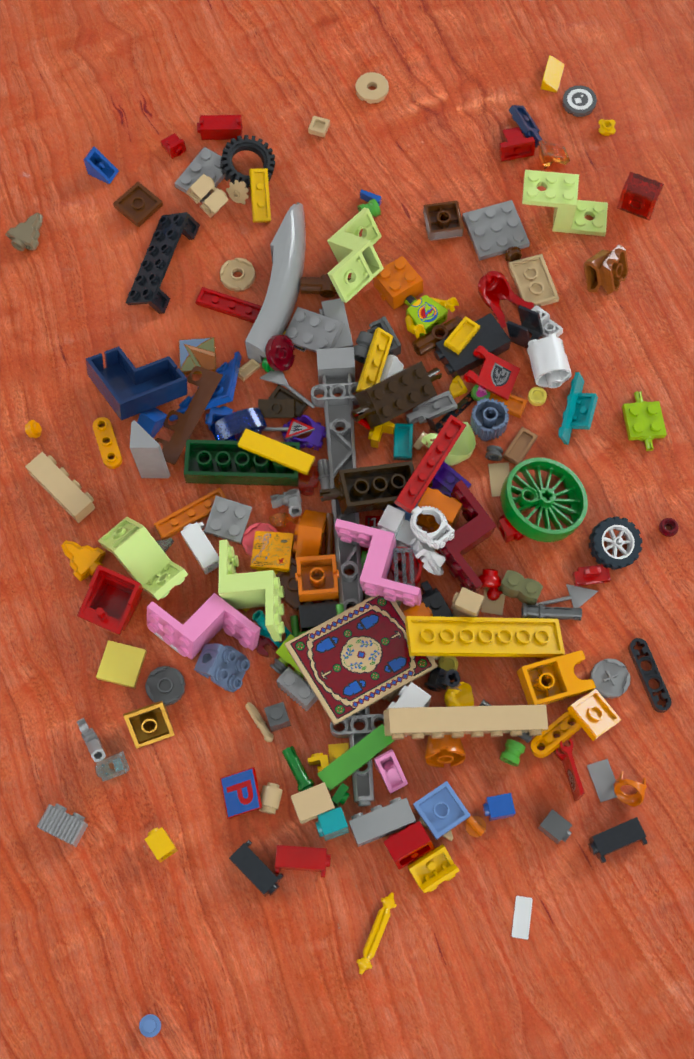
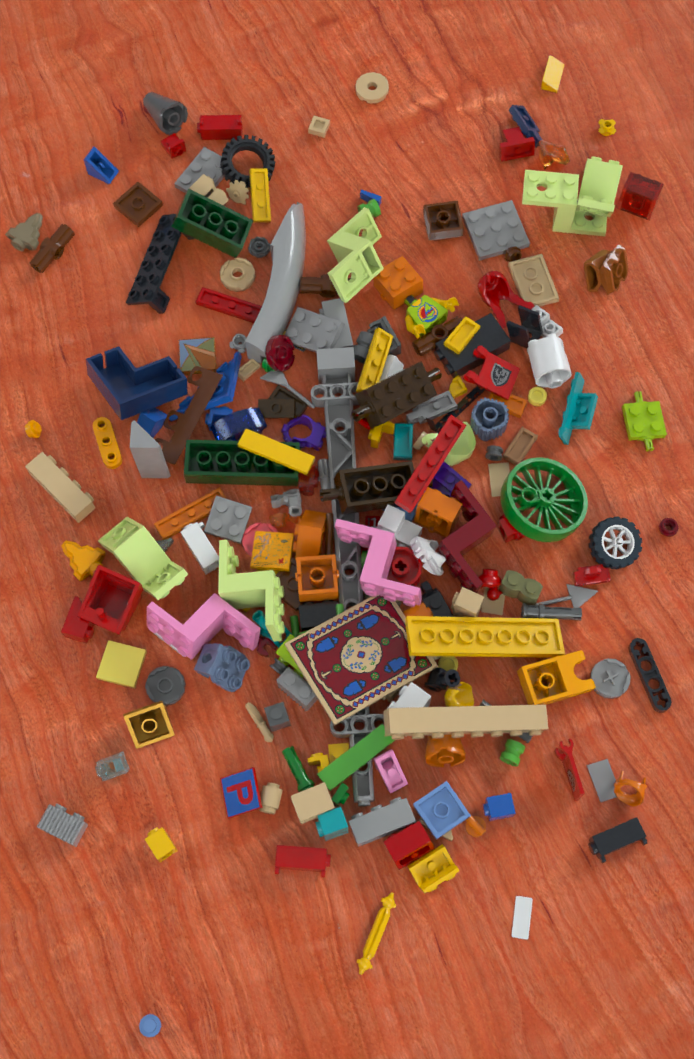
light grey bar [77,718,106,762] -> none
black brick [229,840,284,896] -> none
piece [257,418,315,440] -> none
clear light blue tile [393,547,415,587] -> none
white piece [410,506,455,550] -> none
bright green tile [471,385,490,402] -> none
light orange plate [531,711,581,758] -> none
dark grey brick [538,809,572,844] -> none
dark grey tile [562,85,597,117] -> none
light orange tile [567,689,621,741] -> none
none -> reddish brown piece [29,224,75,273]
none -> red slope [61,596,94,644]
none -> dark grey cone [143,92,188,135]
none -> dark green brick [171,188,253,258]
none -> light grey plate [229,333,246,353]
none -> dark grey plate [248,237,270,258]
none -> yellowish green bracket [576,157,623,217]

